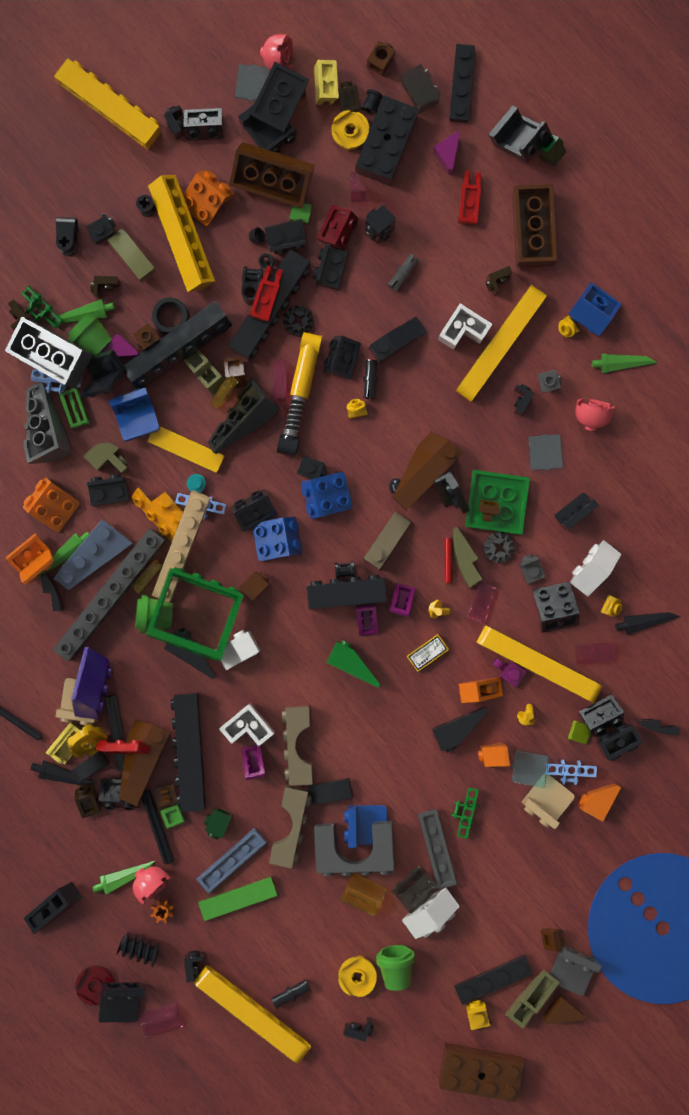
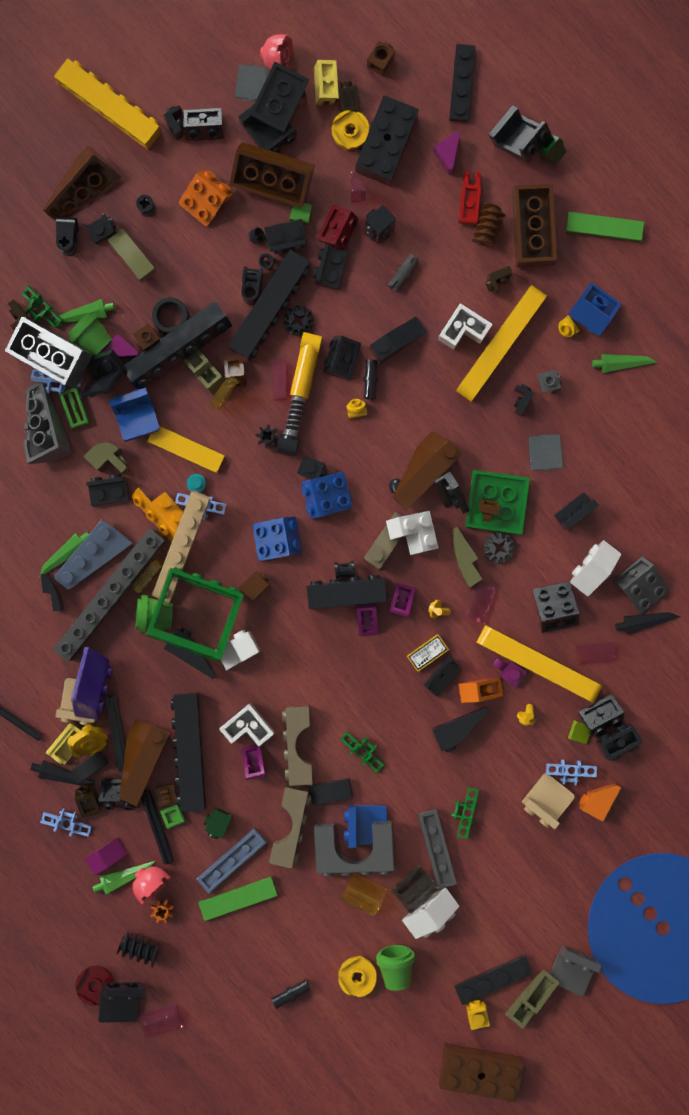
orange bracket [6,533,54,585] -> none
orange bracket [23,477,80,532] -> none
black slope [24,882,82,934] -> none
dark brown bracket [90,276,120,298] -> none
red hinge [96,740,150,754] -> none
yellow brick [148,175,215,292] -> none
black bracket [184,950,205,983] -> none
yellow beam [194,965,311,1064] -> none
pearl dark grey wedge [208,378,280,454] -> none
black bracket [231,490,277,532] -> none
red hinge [250,266,283,322] -> none
green slope [326,640,380,688] -> none
black bracket [343,1017,374,1042] -> none
black bush [361,89,383,115] -> none
clear smoke brick [400,64,441,114] -> none
red piece [444,538,452,583] -> none
orange slope [478,742,510,767] -> none
clear light blue piece [512,750,549,788] -> none
dark grey bracket [518,554,545,584] -> none
reddish brown tile [540,928,565,951] -> none
reddish brown slope [543,994,585,1024] -> none
coral cylinder [575,398,615,431] -> none
yellow plate [600,595,622,617] -> none
black slope [636,718,680,735] -> none
none -> light blue piece [40,808,92,837]
none -> reddish brown wedge [43,145,121,221]
none -> magenta slope [85,837,128,875]
none -> black gear [255,424,279,449]
none -> green piece [340,732,384,773]
none -> white brick [386,511,438,555]
none -> black hinge [423,656,463,697]
none -> reddish brown piece [472,203,505,247]
none -> bright green tile [565,212,644,242]
none -> dark grey bracket [613,556,669,614]

